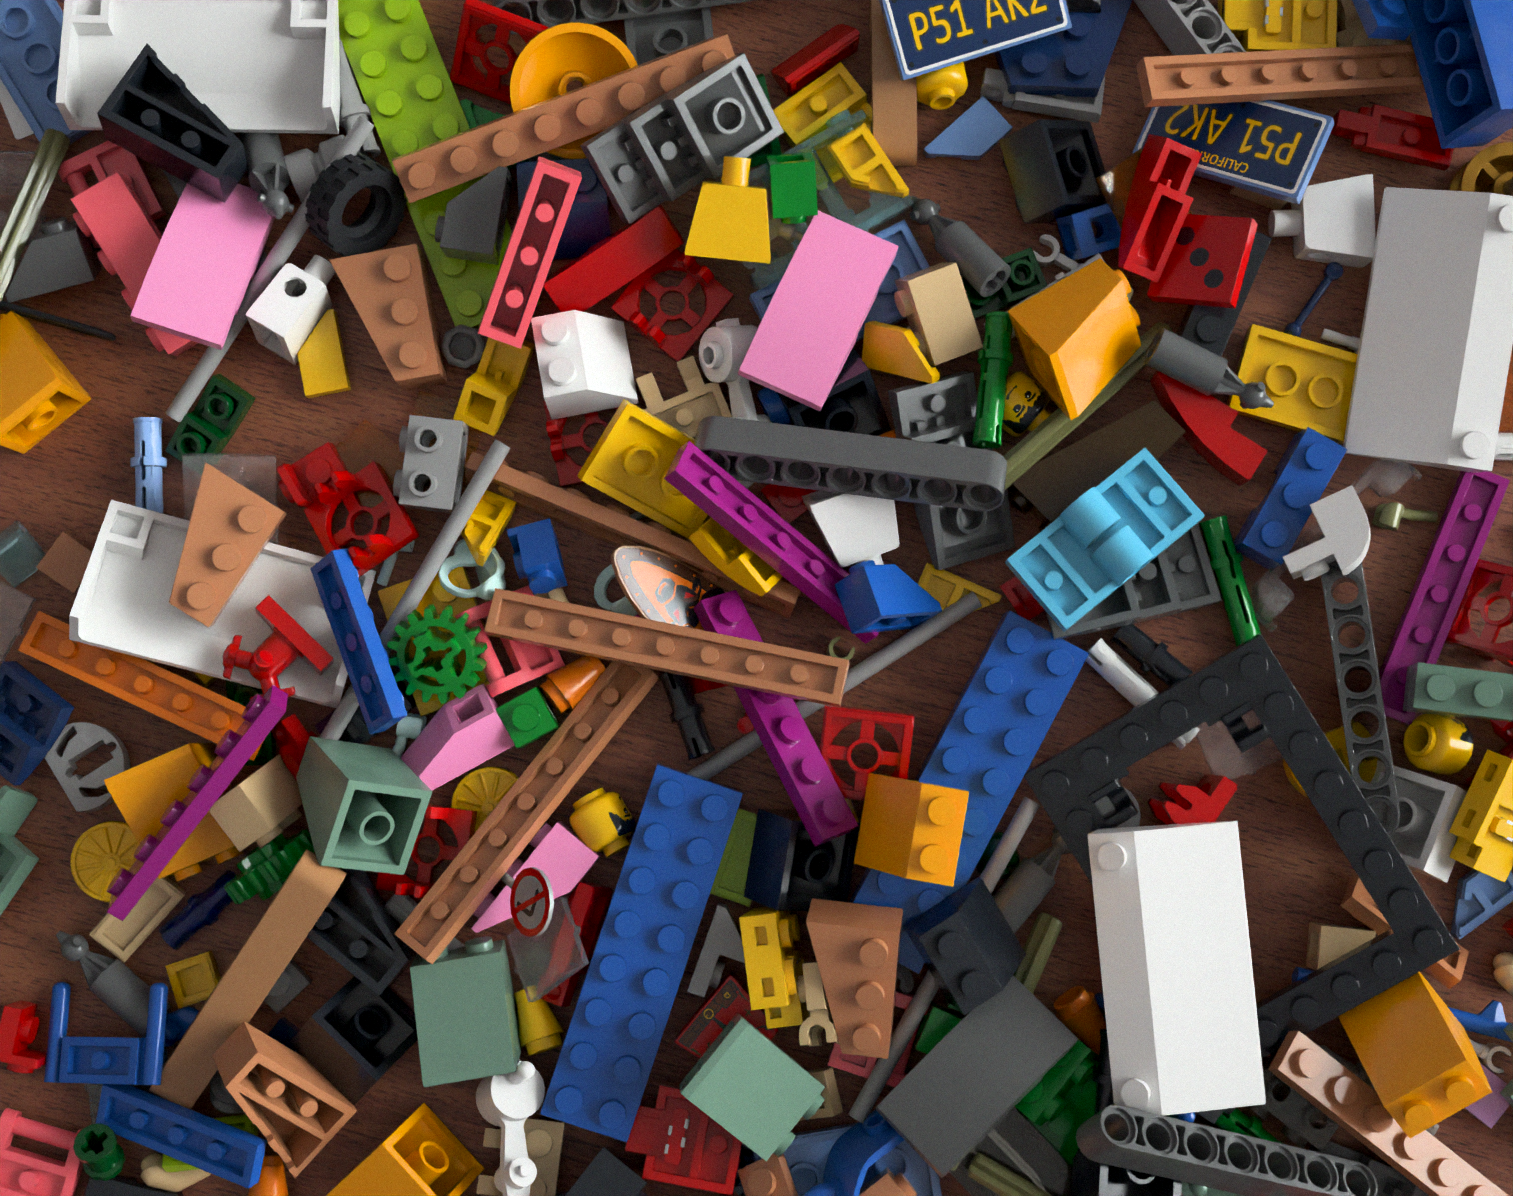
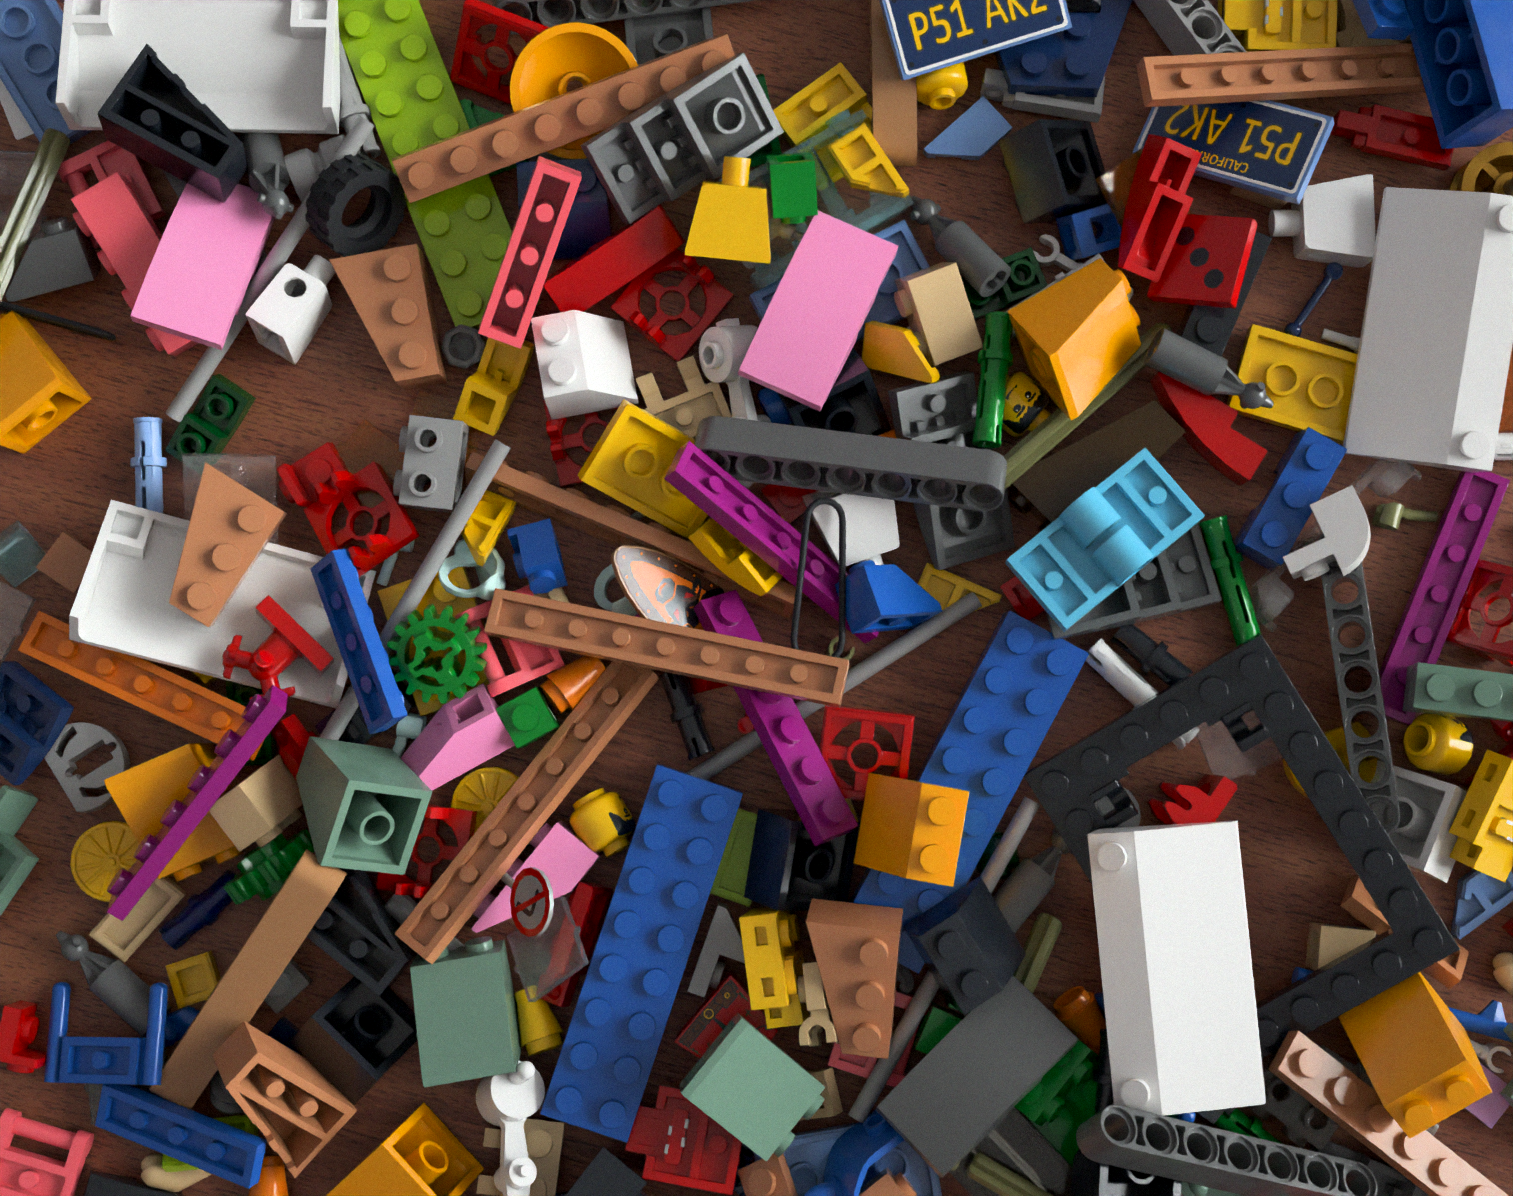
dark green bush [73,1123,126,1181] -> none
yellow tile [297,309,351,399] -> none
dark grey slope [435,166,513,265] -> none
red slope [771,24,860,97] -> none
none -> black piece [790,497,846,658]

